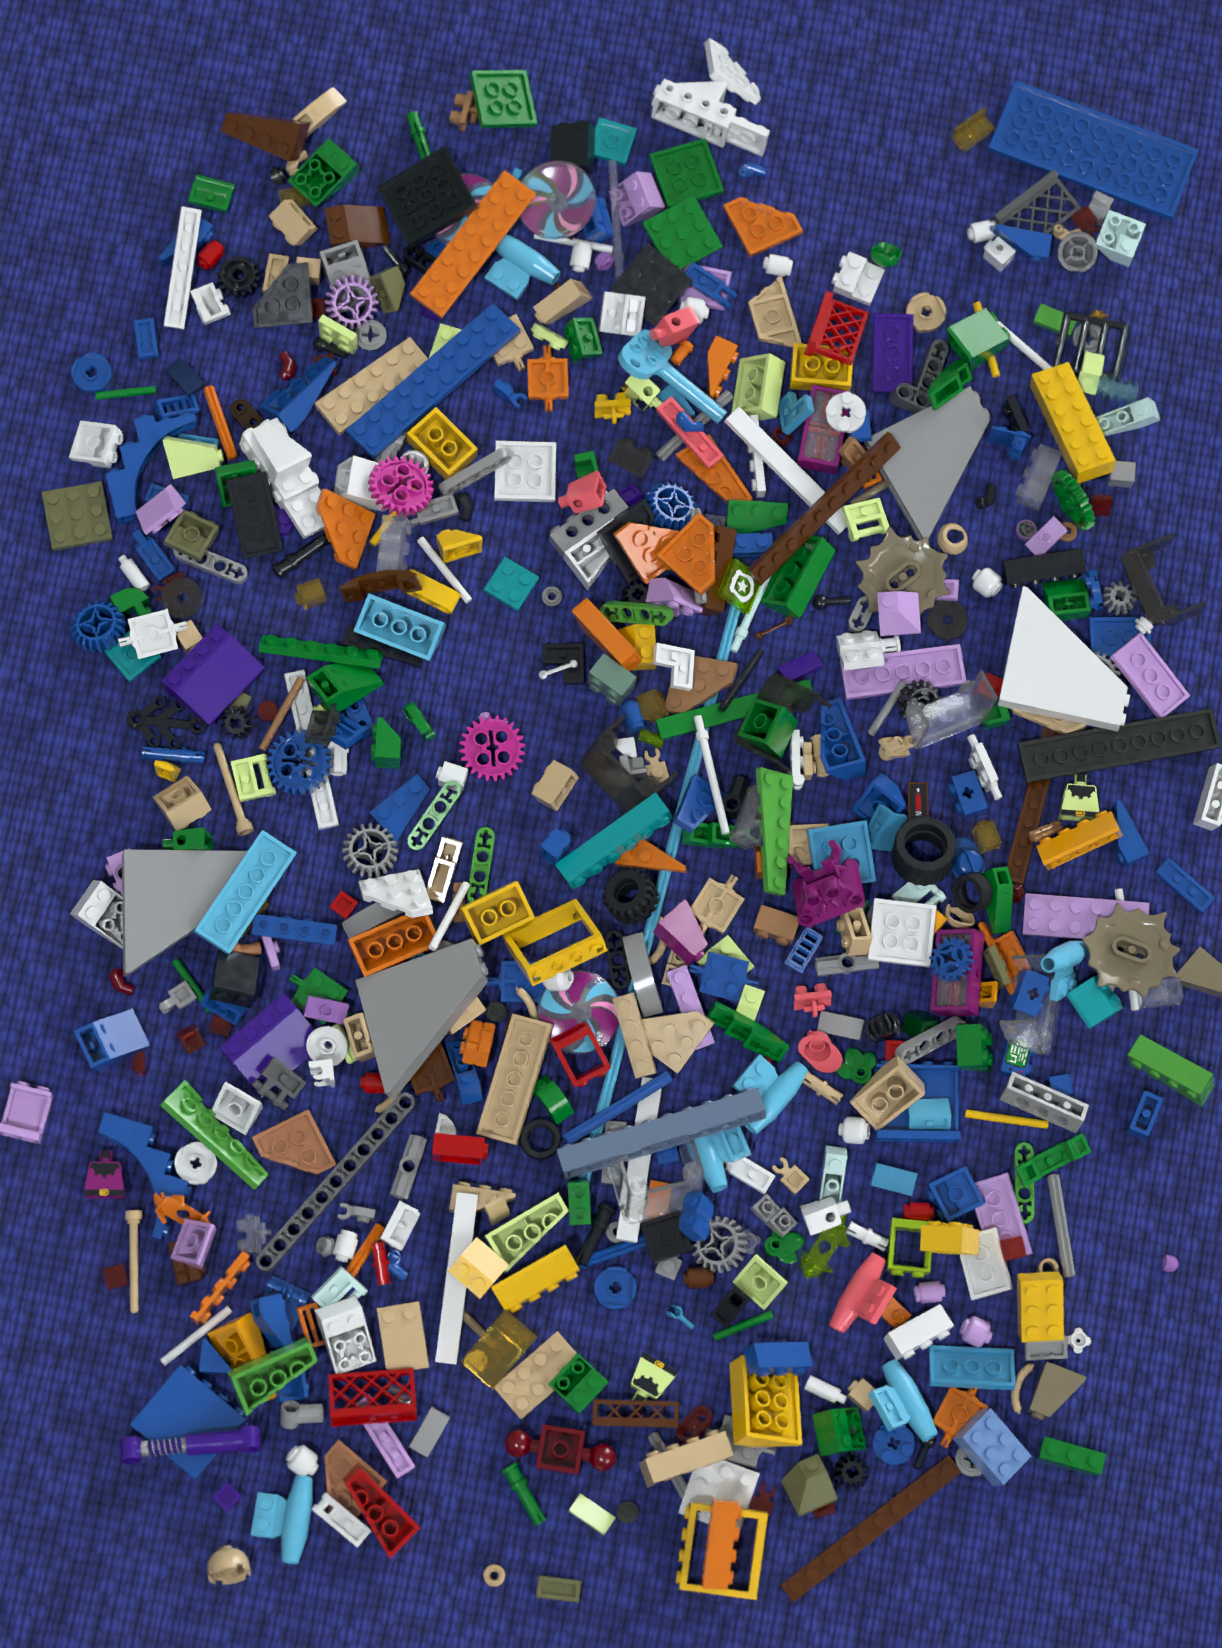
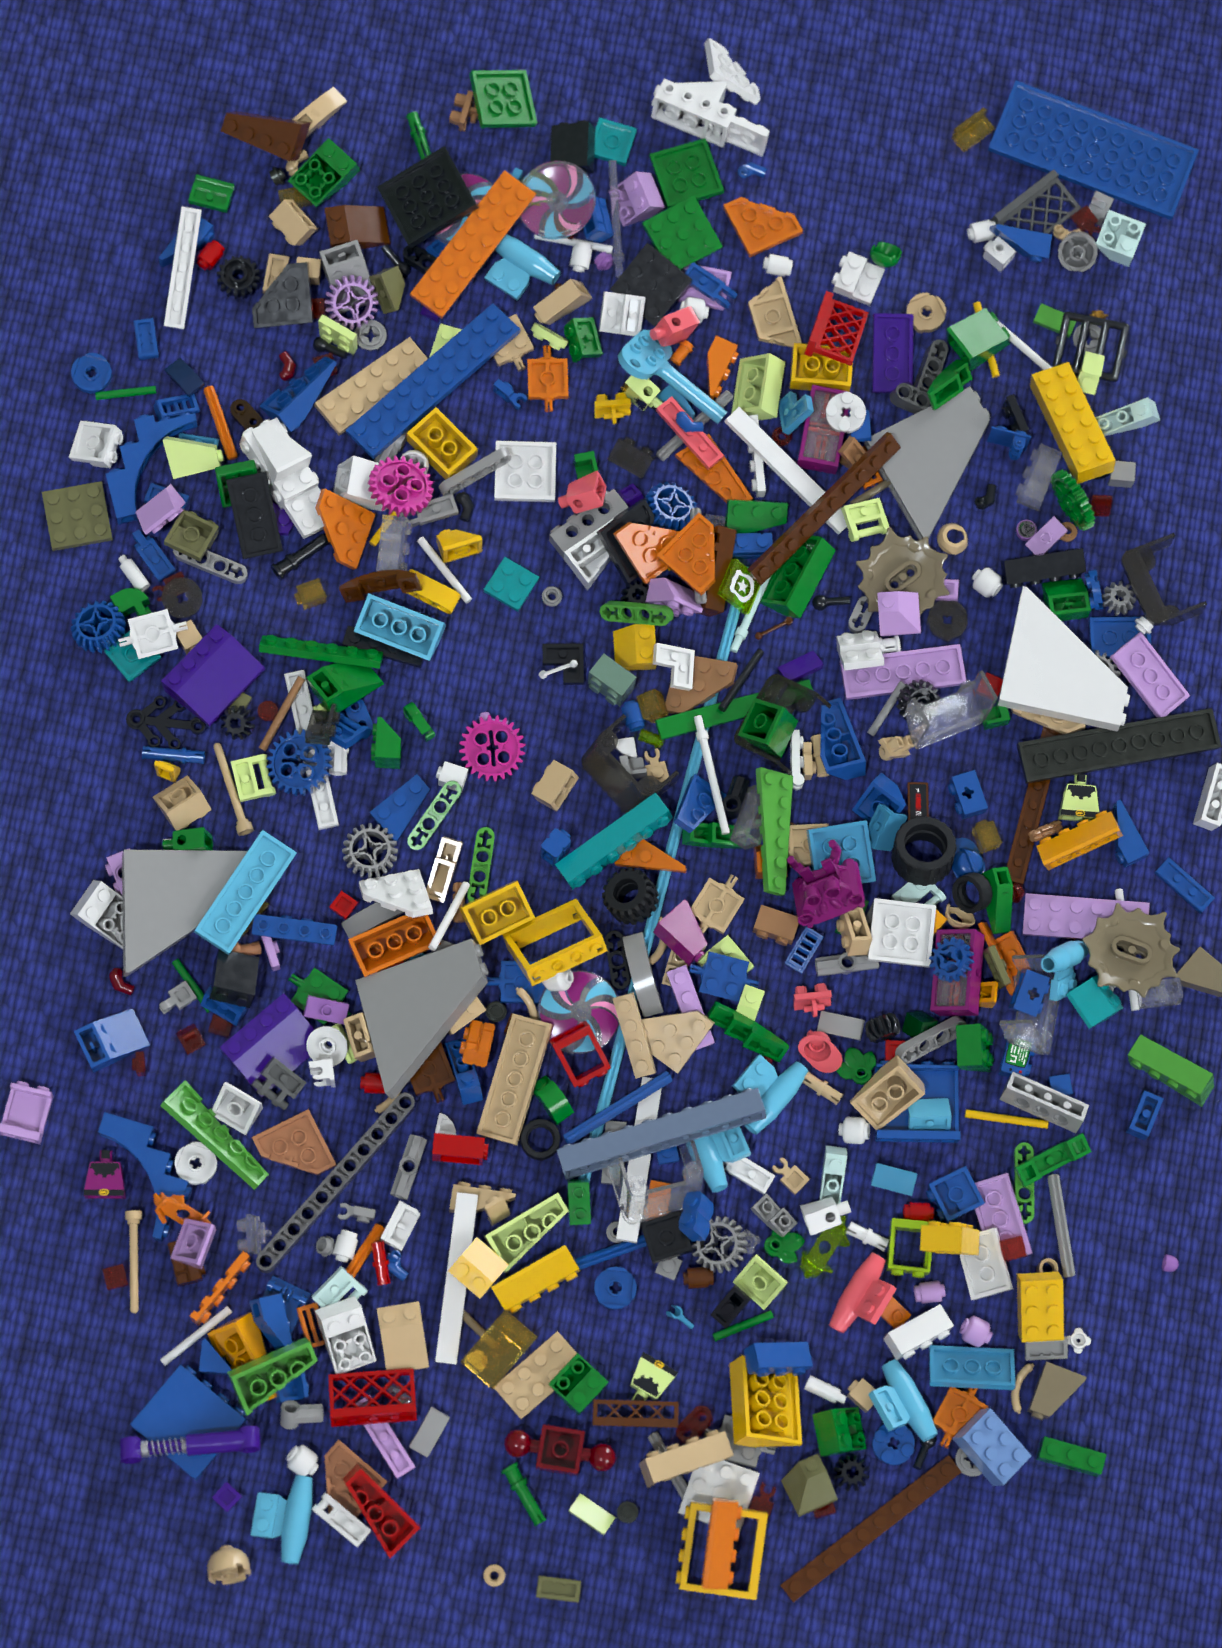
white cylinder [190,282,231,325] -> none
orange slope [571,598,642,671] -> none
black pin [575,1204,616,1267] -> none
white plate [967,734,1003,800] -> none
clear light blue piece [1094,373,1139,405] -> none

